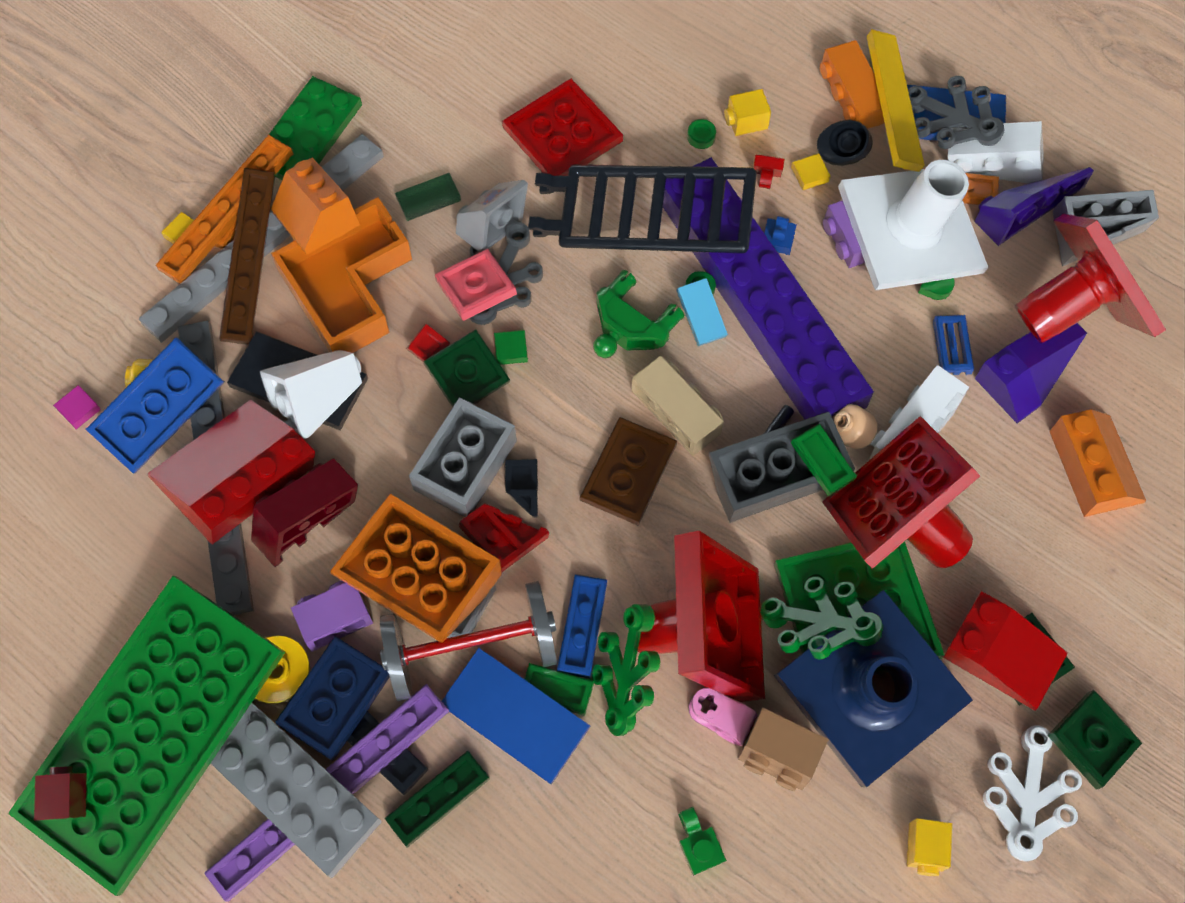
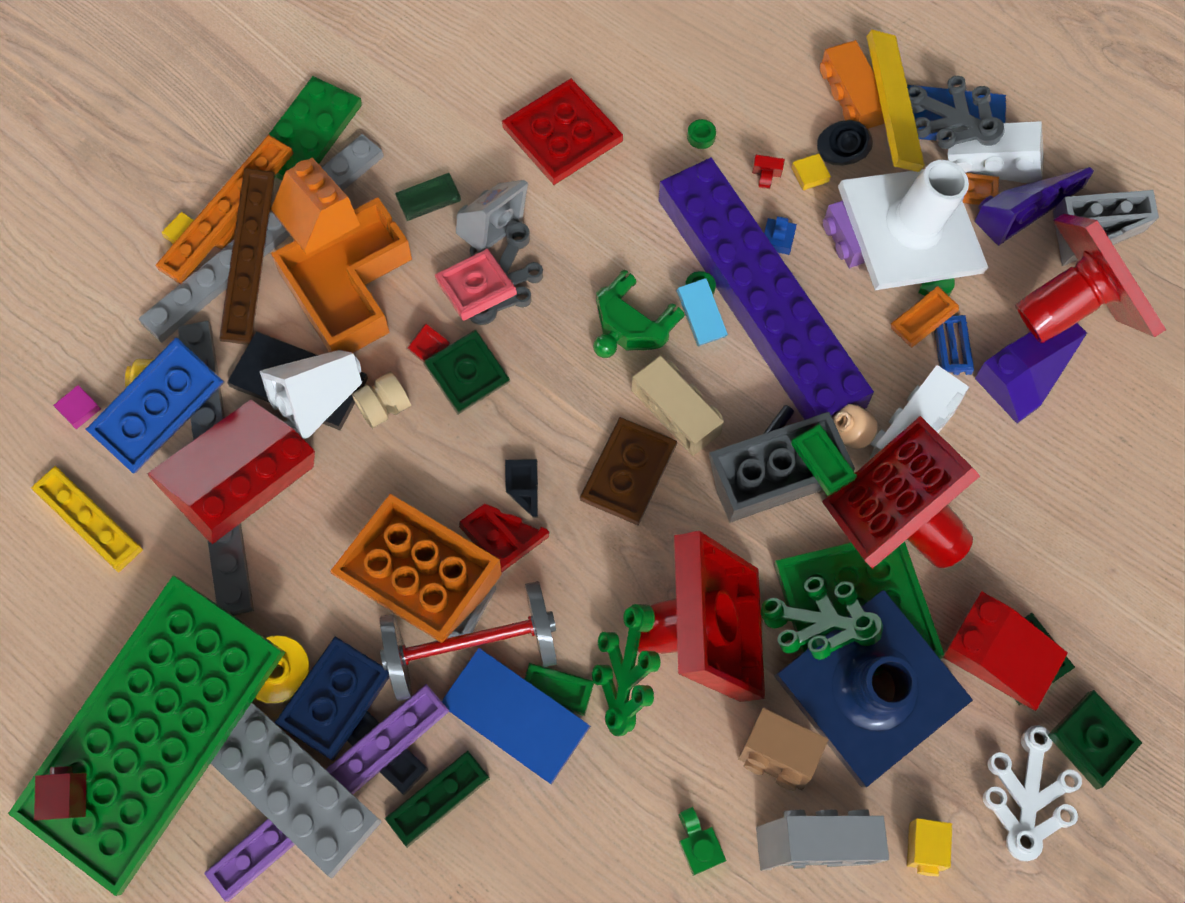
dark red wedge [251,458,358,567] -> none
medium lavender brick [291,581,373,652] -> none
light grey brick [409,397,517,517] -> none
green tile [494,330,528,365] -> none
black bar [528,165,757,253] -> none
blue tile [557,574,607,678] -> none
bright pink piece [688,688,758,746] -> none
yellow brick [724,89,771,136] -> none
orange slope [1050,409,1146,517] -> none
none -> yellow tile [31,466,143,573]
none -> tan wheel [352,371,411,429]
none -> light grey wedge [756,810,889,871]
none -> orange tile [891,286,959,348]

